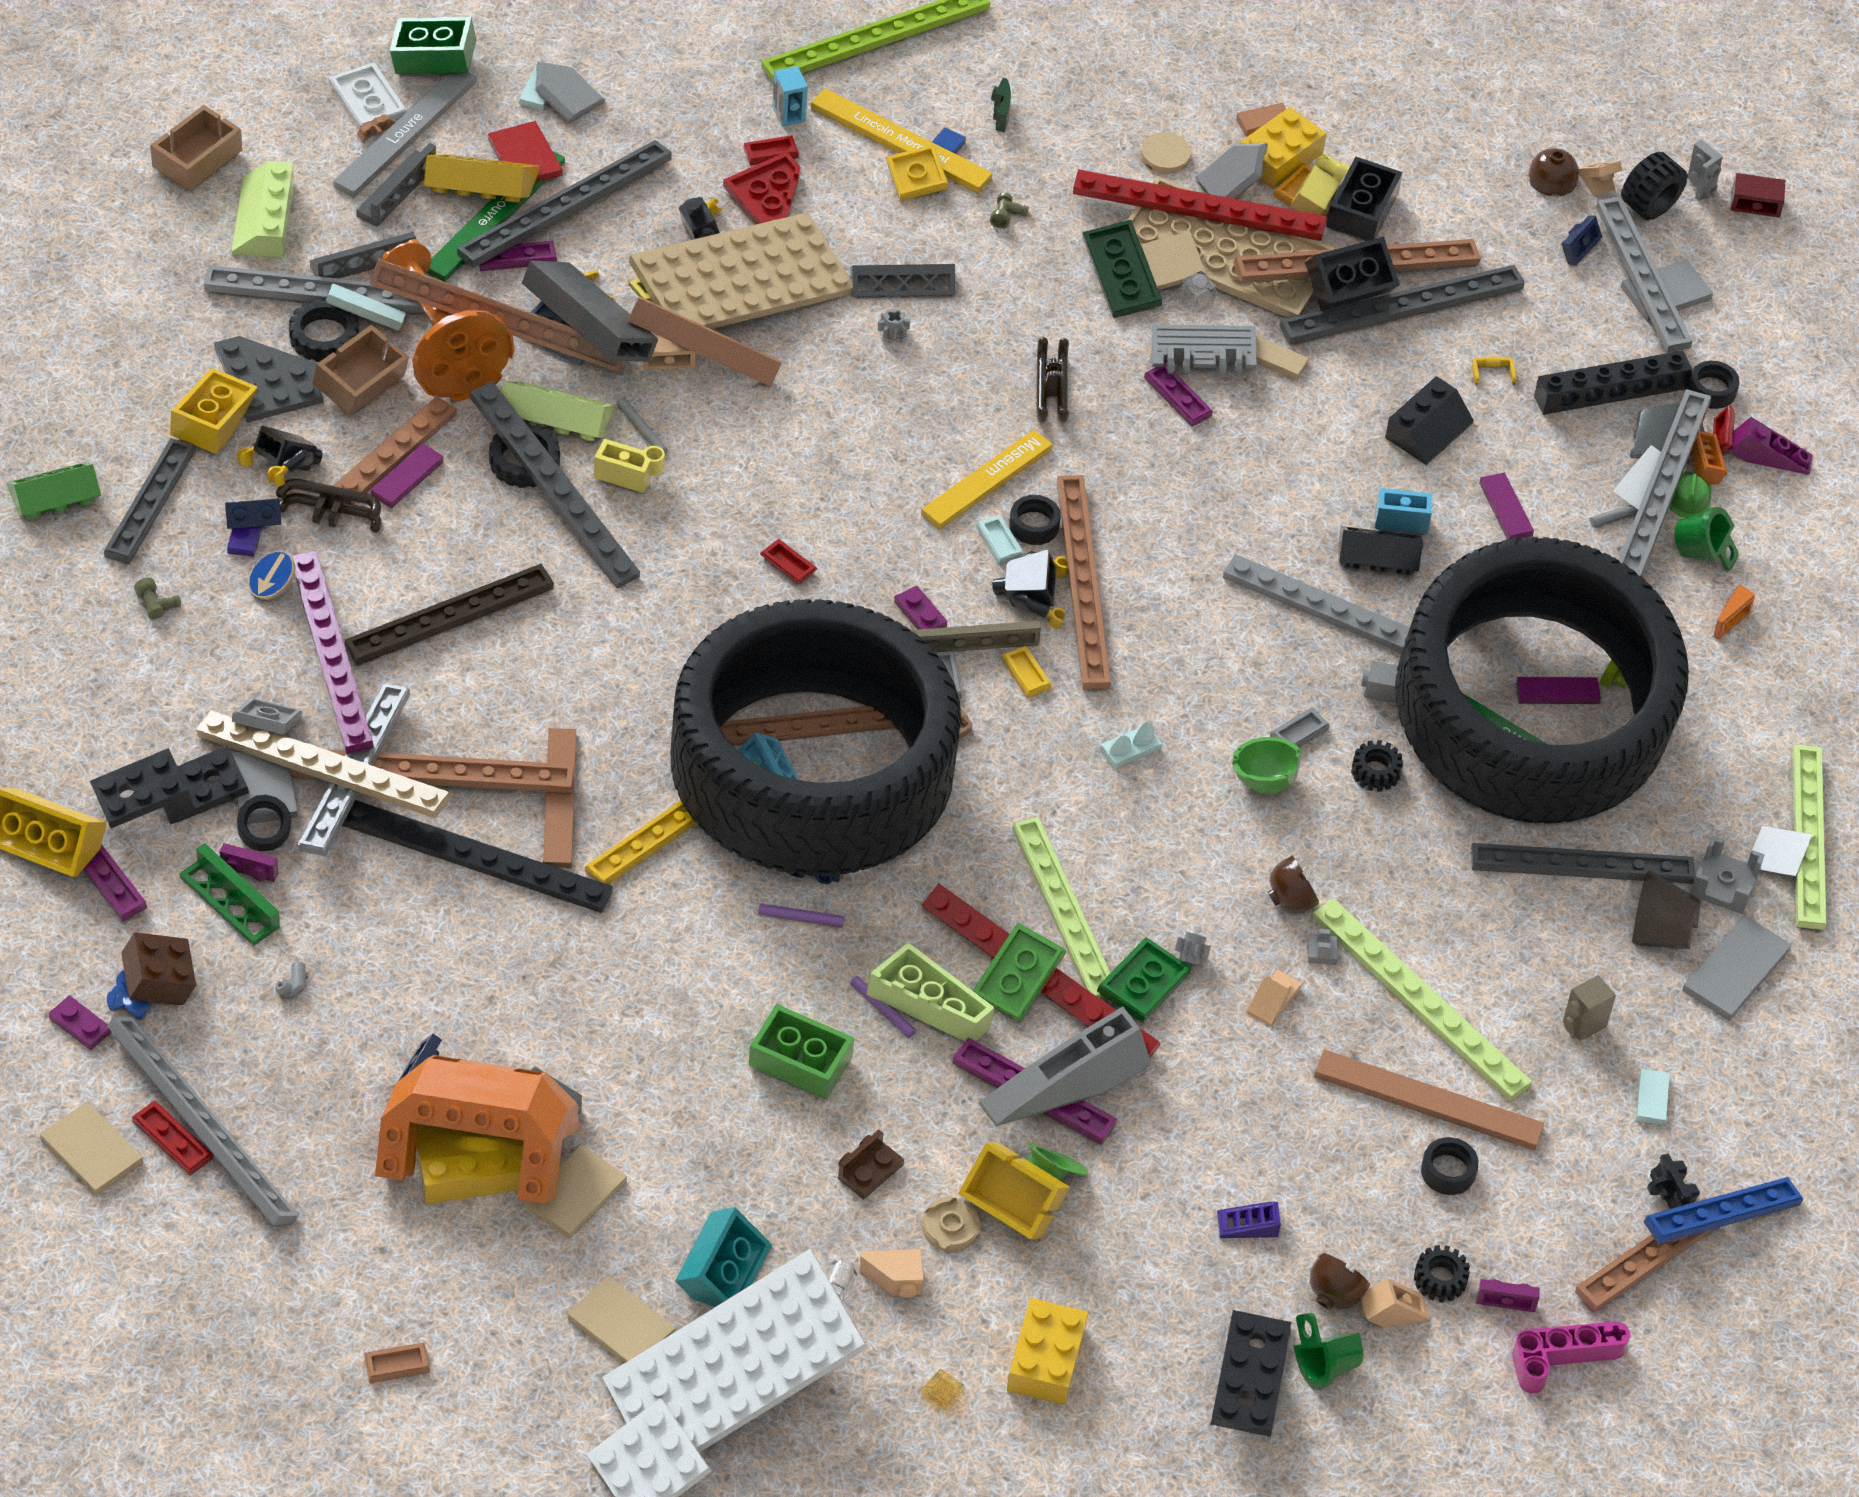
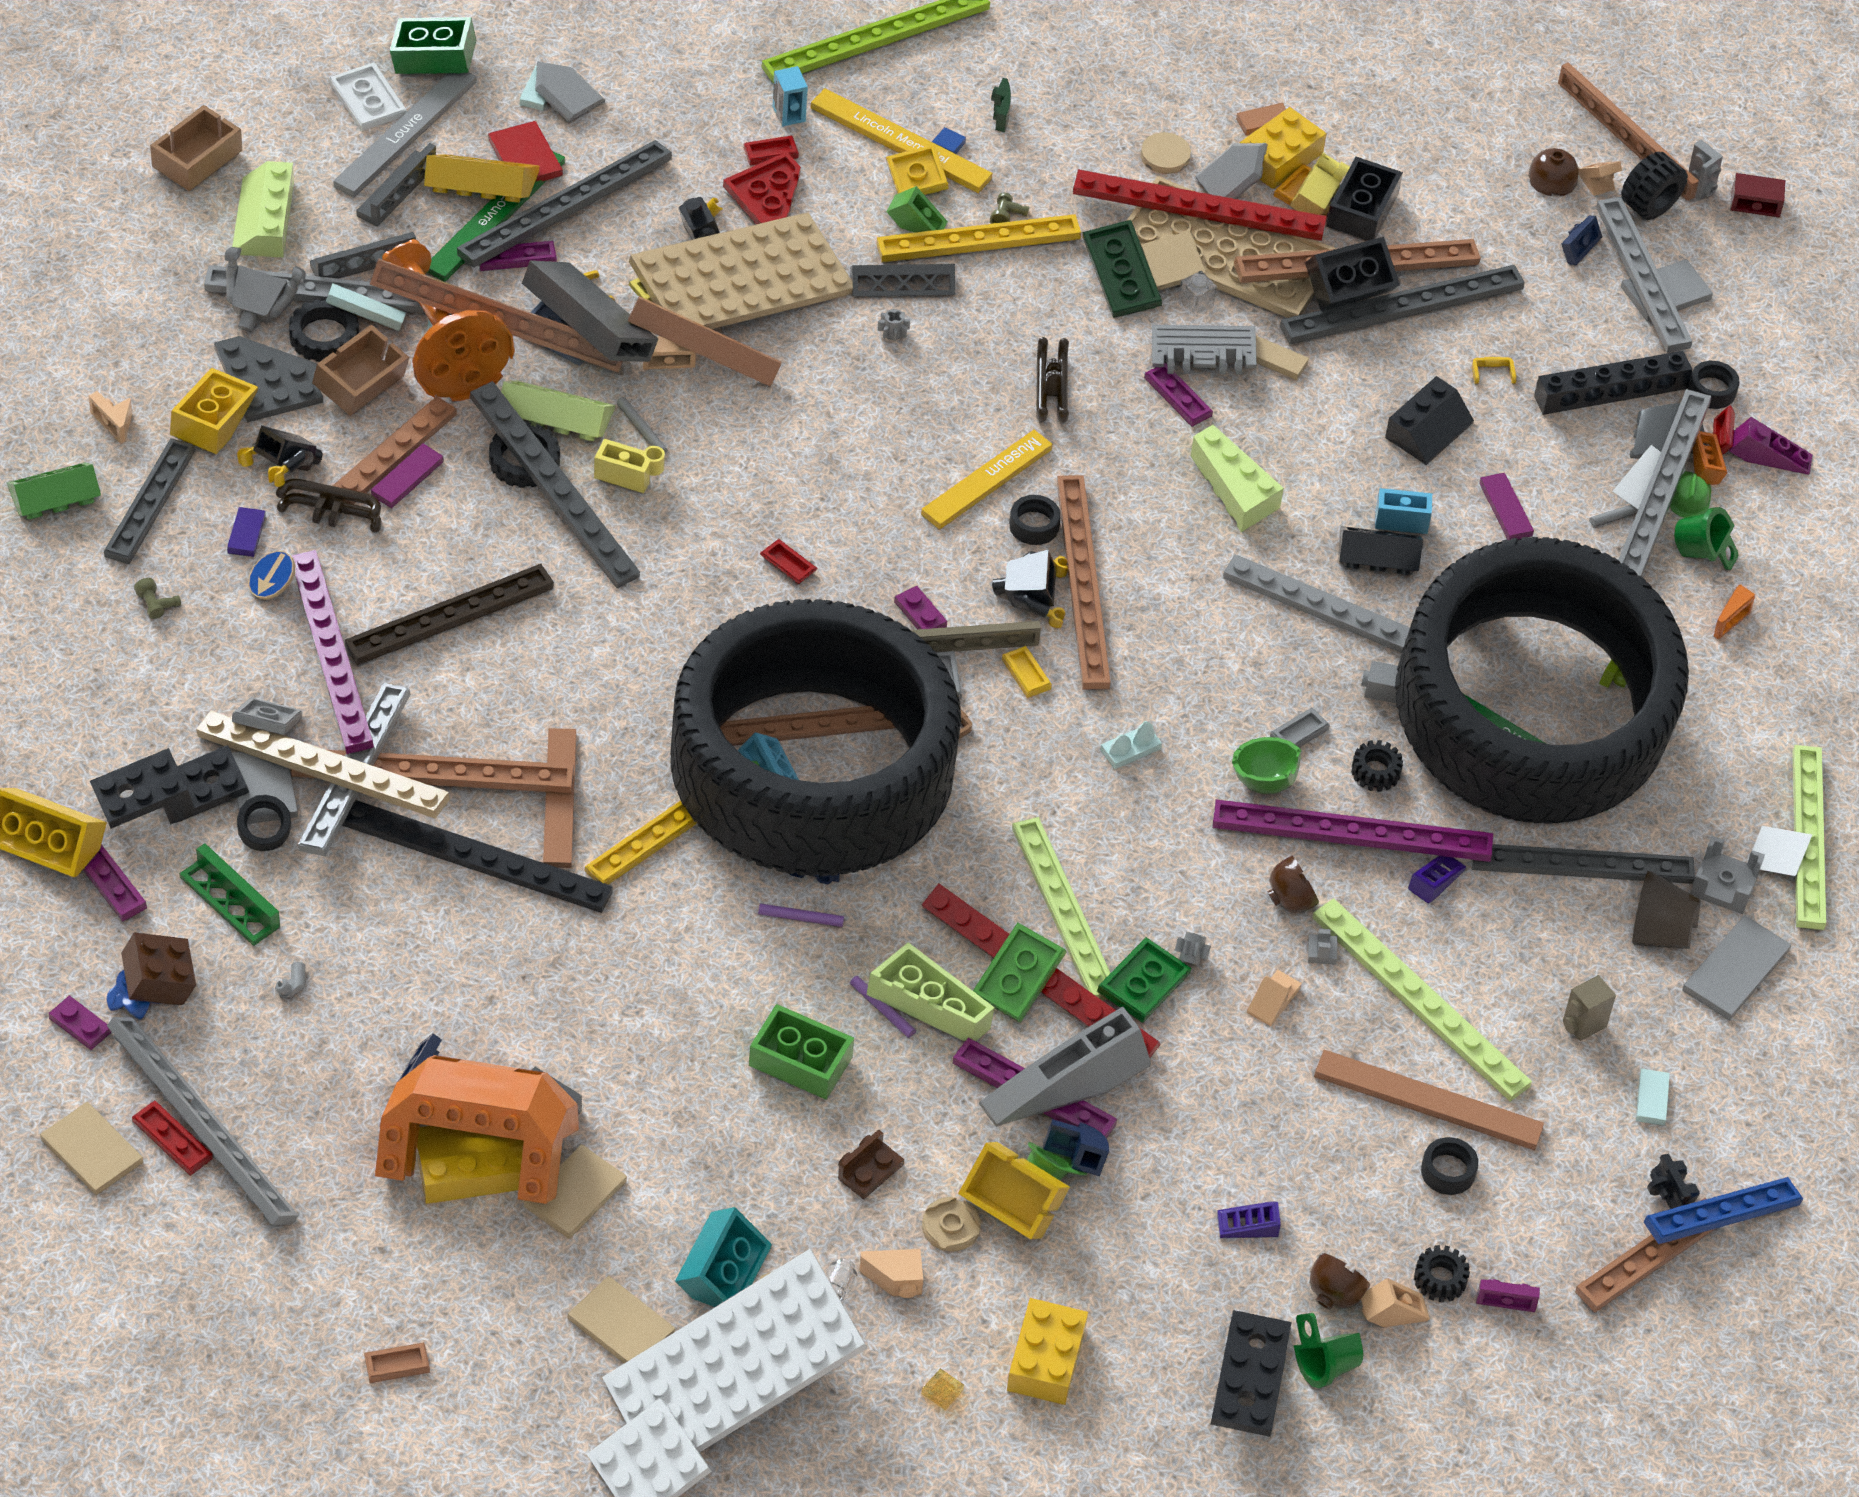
magenta plate [219,843,278,882] -> none
dark blue hinge [225,498,282,529] -> none
nougat piece [357,114,395,141] -> none
light aqua tile [976,515,1024,565] -> none
dark pink beam [1512,1322,1631,1394] -> none
magenta tile [1516,677,1601,704] -> none
none -> light nougat slope [89,391,132,444]
none -> light grey torso [225,247,306,332]
none -> yellow plate [876,214,1081,262]
none -> bright green slope [886,186,948,233]
none -> dark blue brick [1043,1119,1109,1177]
none -> yellowish green wedge [1191,425,1284,532]
none -> magenta plate [1212,799,1494,862]
none -> dark purple slope [1408,856,1466,904]
none -> nougat tile [1558,62,1699,201]

